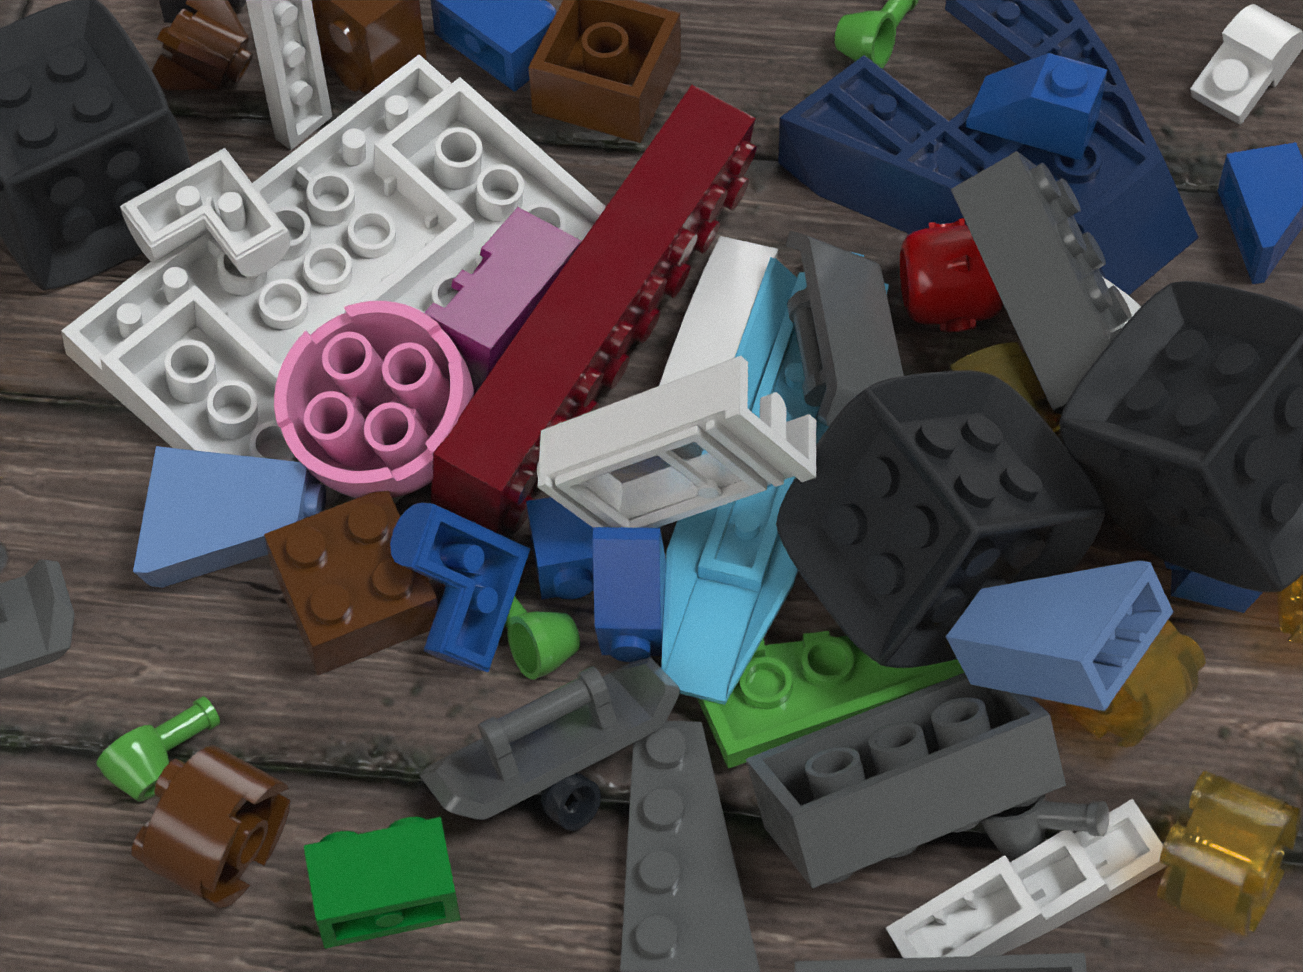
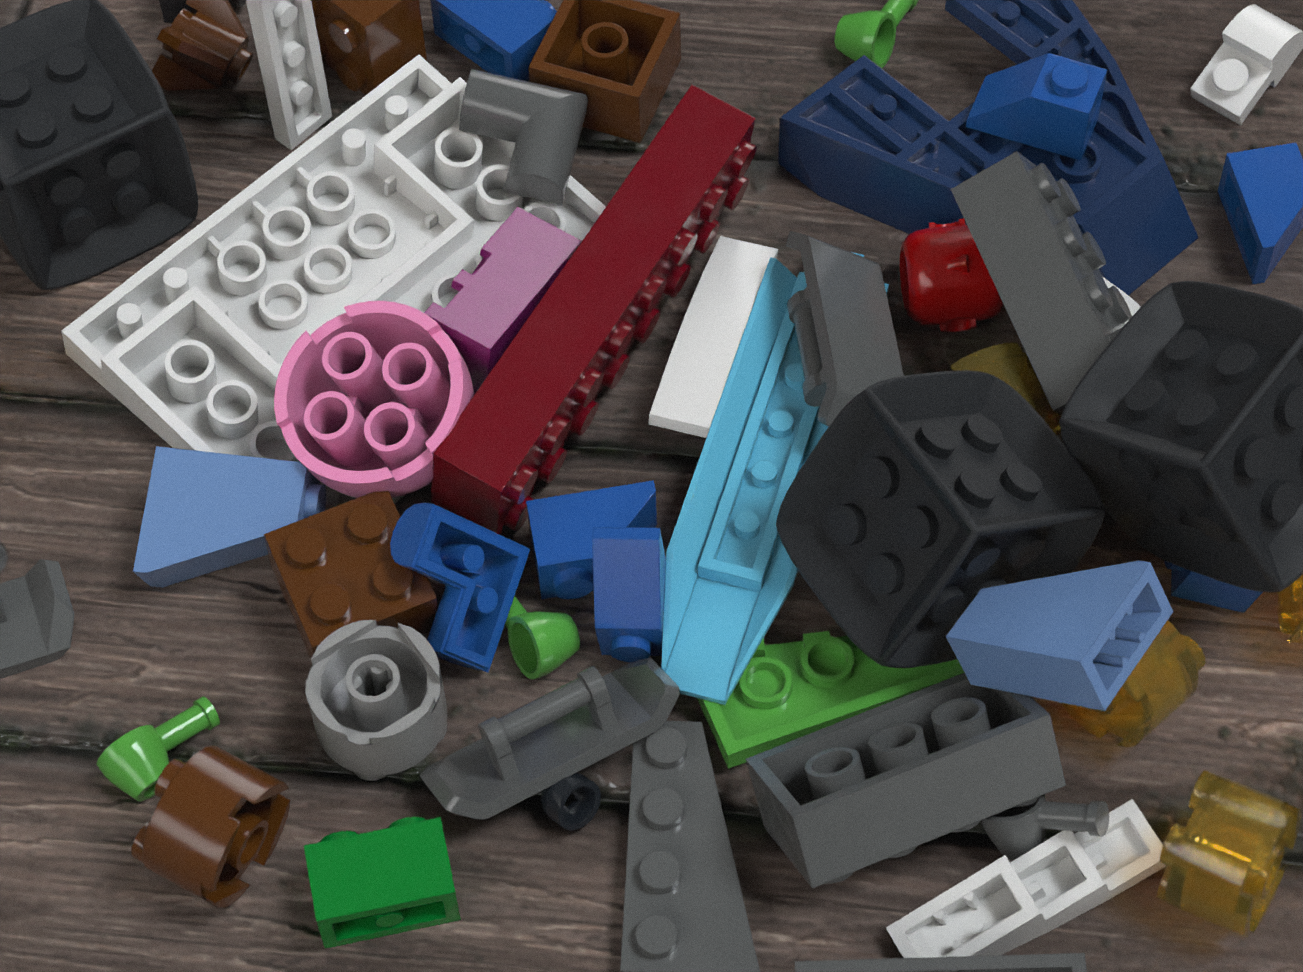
white brick [120,148,290,276] -> none
white door [537,355,816,528] -> none
none -> light grey brick [305,620,447,781]
none -> dark grey brick [459,69,588,205]

